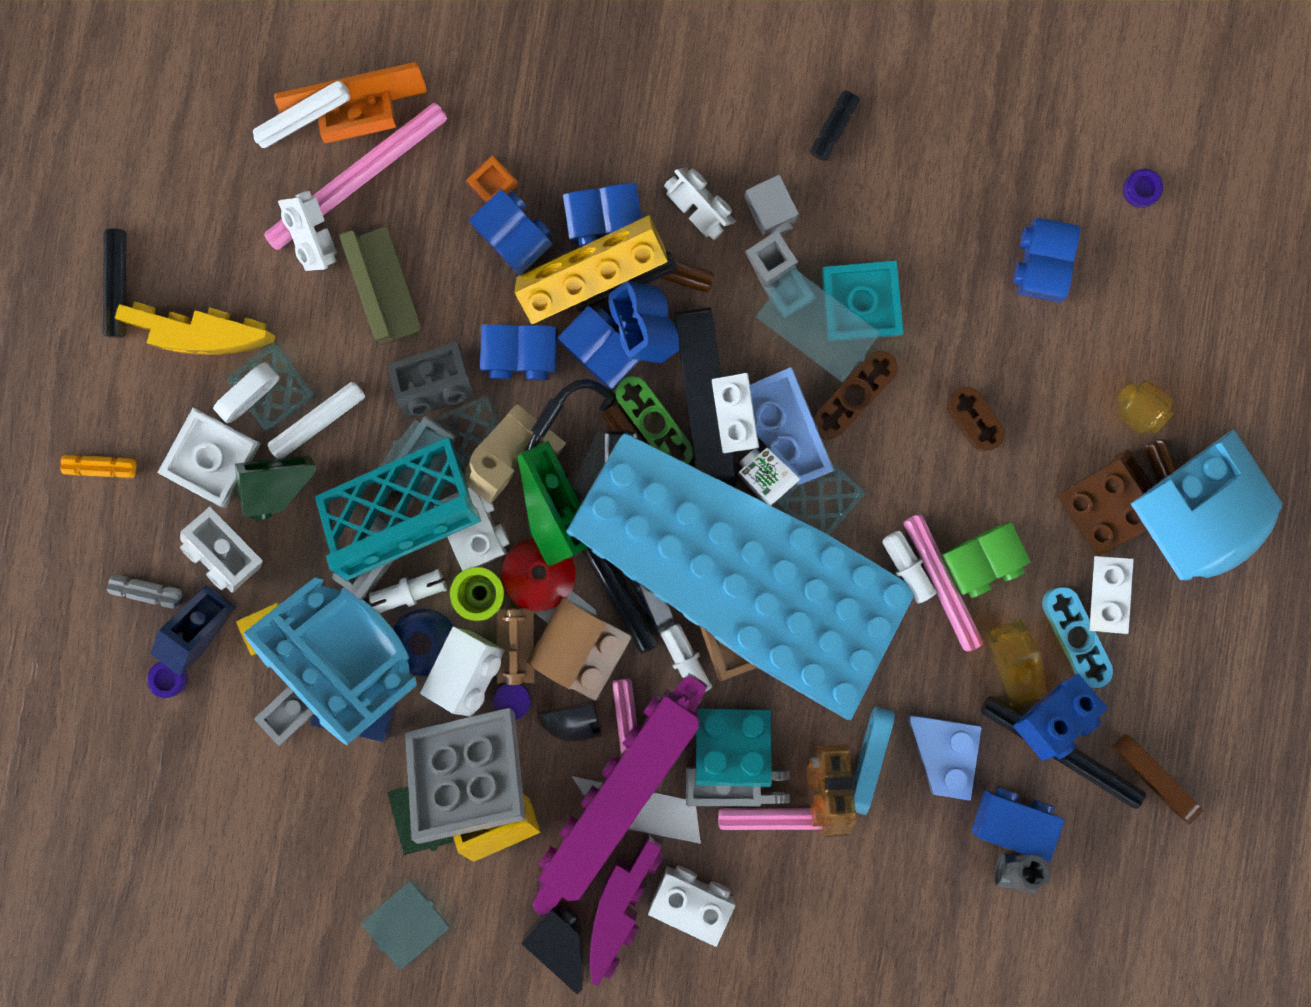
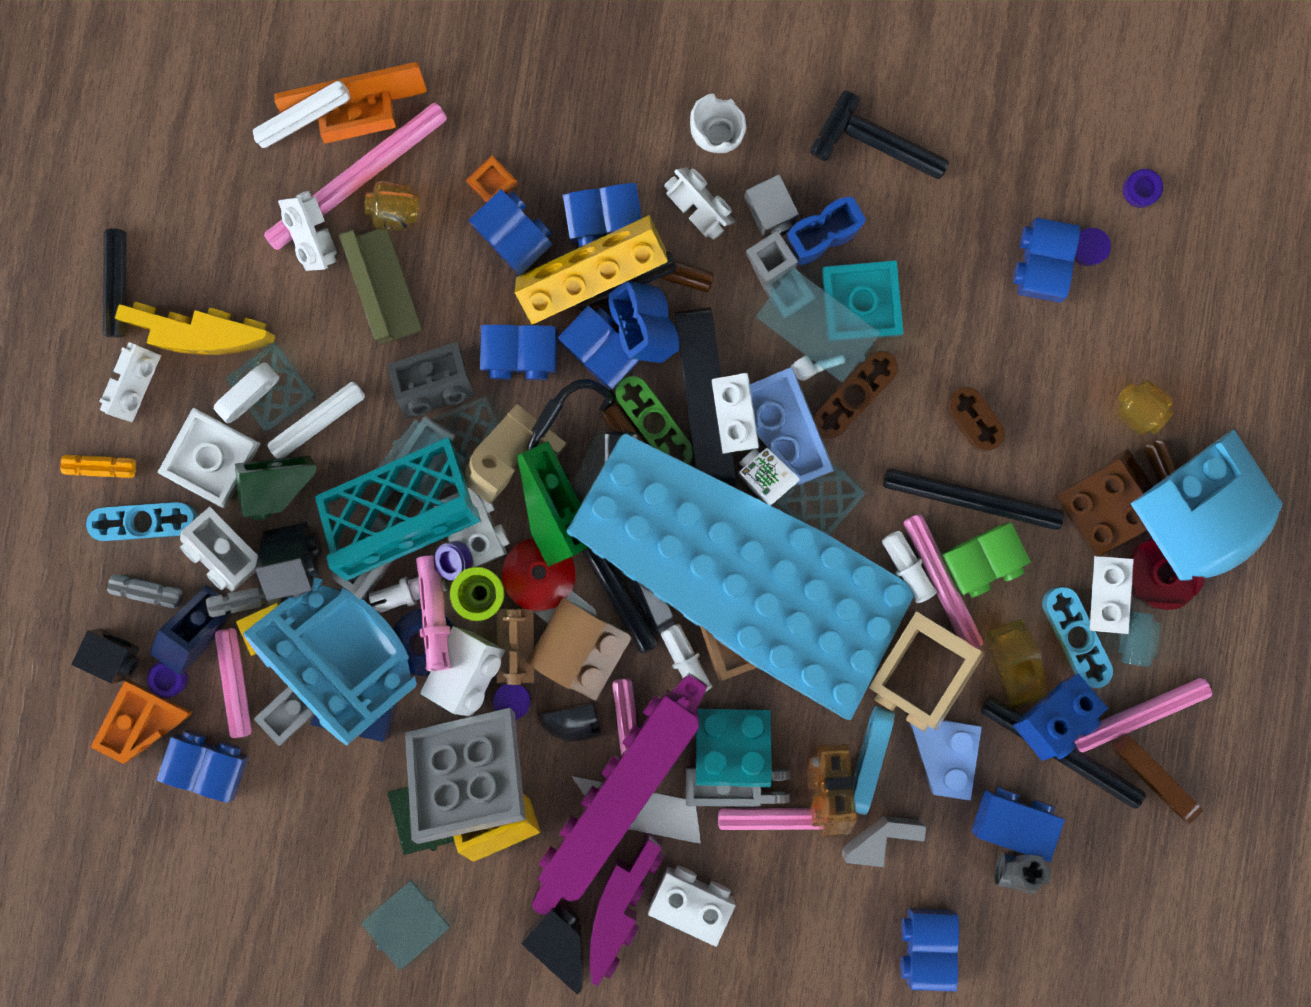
none -> black brick [71,629,140,684]
none -> medium azure beam [86,502,198,541]
none -> orange wing [91,679,192,764]
none -> white hinge [99,342,161,422]
none -> blue brick [157,730,249,803]
none -> light grey axle [206,587,282,617]
none -> bright pink axle [215,628,252,738]
none -> black brick [255,522,322,601]
none -> clear yellow head [364,181,419,231]
none -> bright pink pin [416,555,451,671]
none -> dark purple tile [435,541,473,581]
none -> white hair [690,93,747,153]
none -> blue brick [785,197,866,265]
none -> white hand [791,355,845,381]
none -> light grey slope [842,816,926,867]
none -> black axle [845,114,949,179]
none -> tan window [869,611,984,732]
none -> black axle [883,468,1064,530]
none -> blue brick [900,908,959,992]
none -> bright pink axle [1073,678,1212,753]
none -> dark purple tile [1074,228,1111,267]
none -> clear light blue brick [1118,611,1161,667]
none -> dark red plate [1129,537,1205,610]

